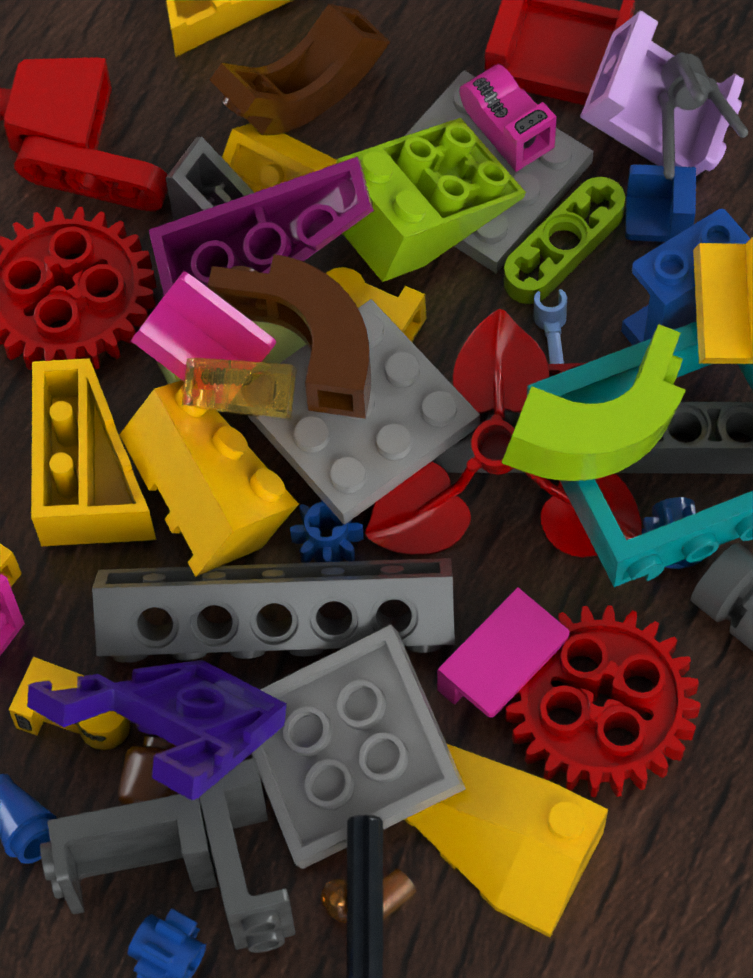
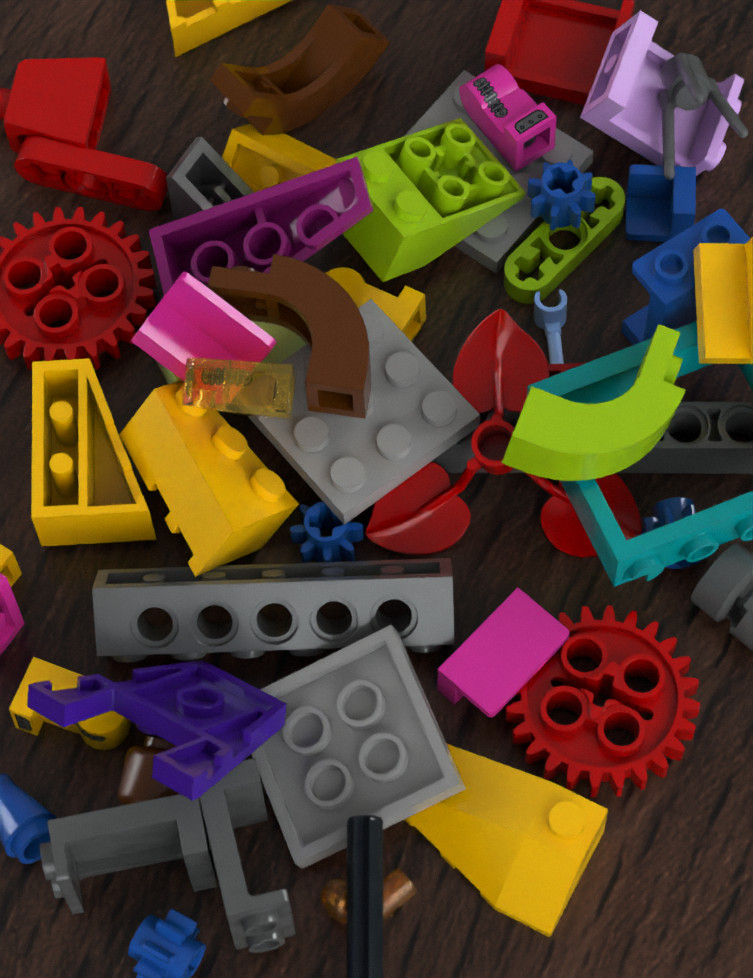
none -> blue gear [527,160,596,231]

